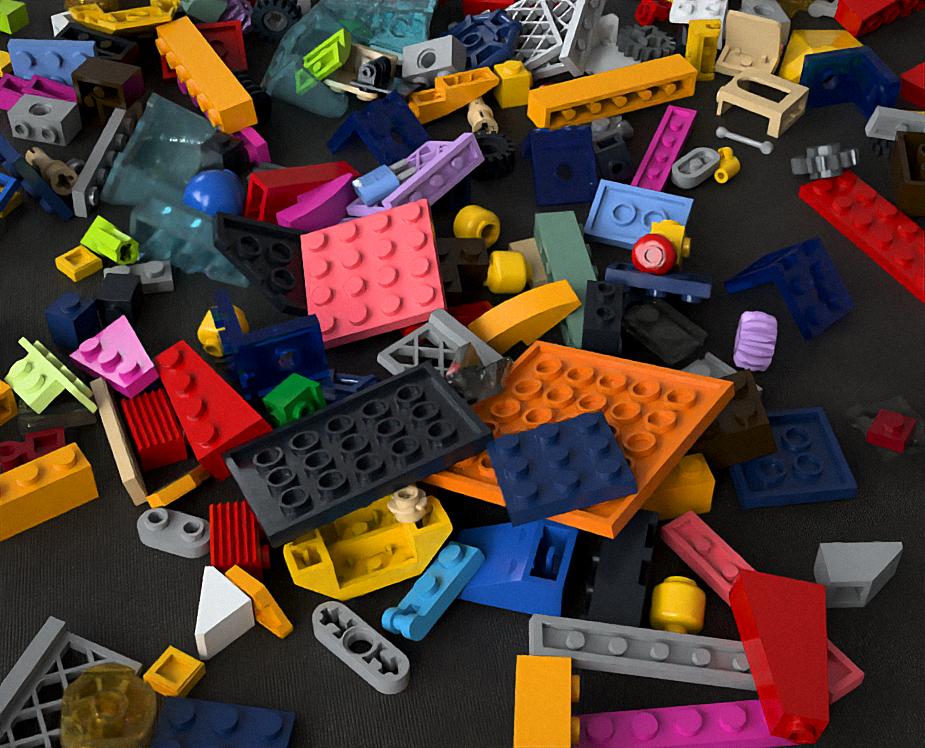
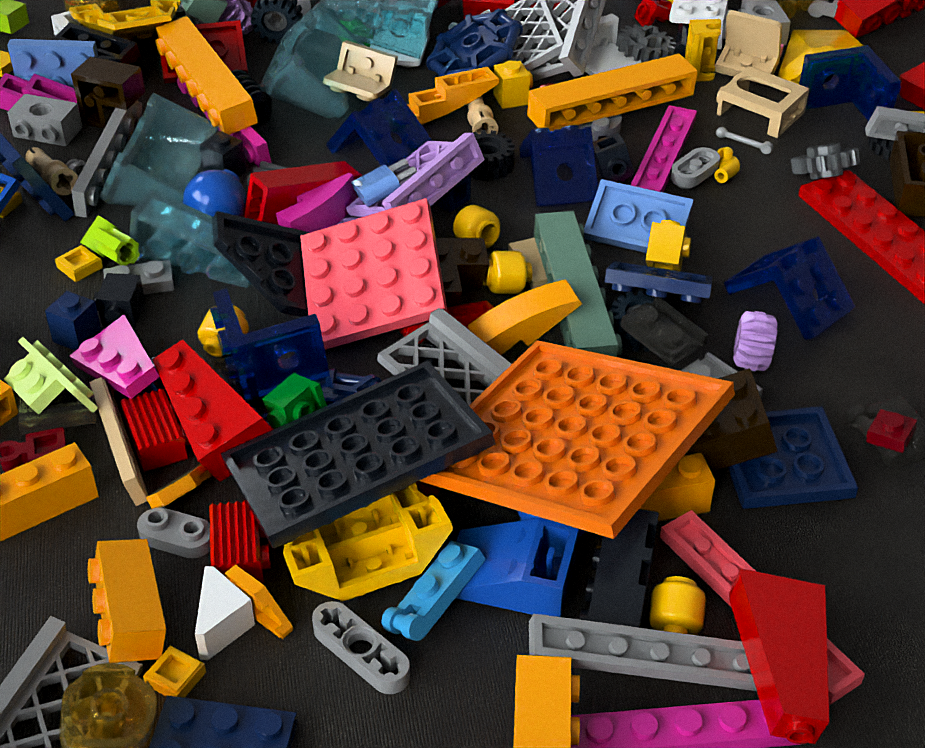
lime slope [296,28,351,95] -> none
black hinge [350,56,423,100] -> none
tan plate [388,486,428,523] -> none
light grey brick [402,35,466,90] -> none
clear smoke panel [445,342,513,406] -> none
dark blue plate [485,410,638,527] -> none
black brick [581,280,623,357] -> none
dark grey arm [595,120,634,142] -> none
red head [631,233,678,276] -> none
light grey slope [813,541,903,608] -> none
none -> light orange brick [88,539,166,663]

